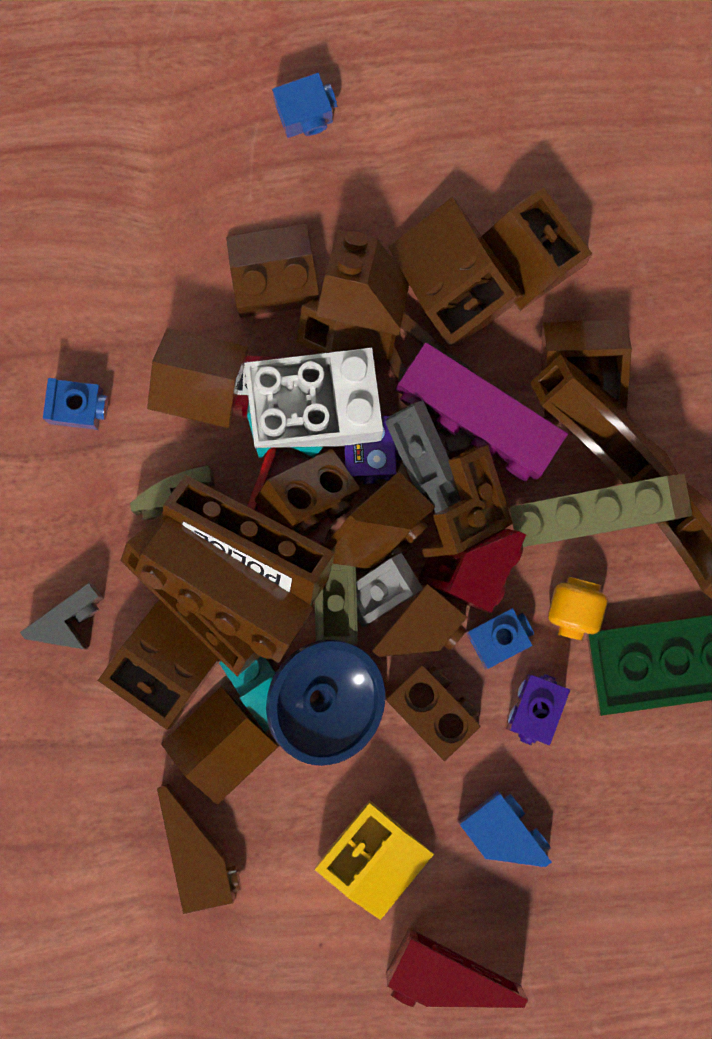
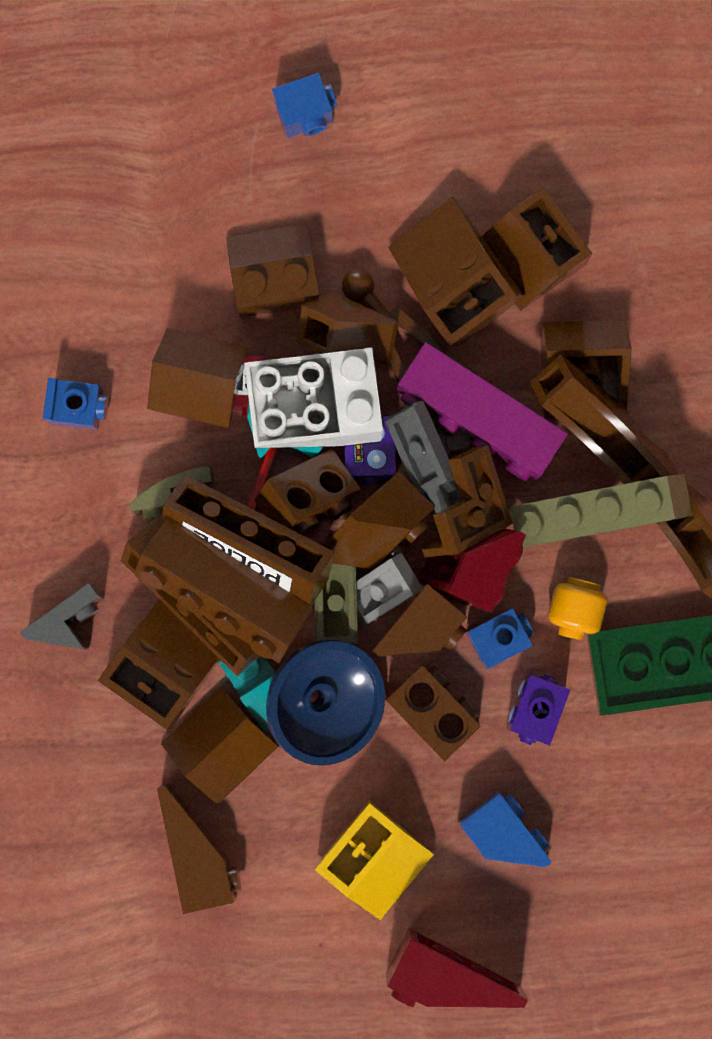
reddish brown slope [316,230,409,336] -> none

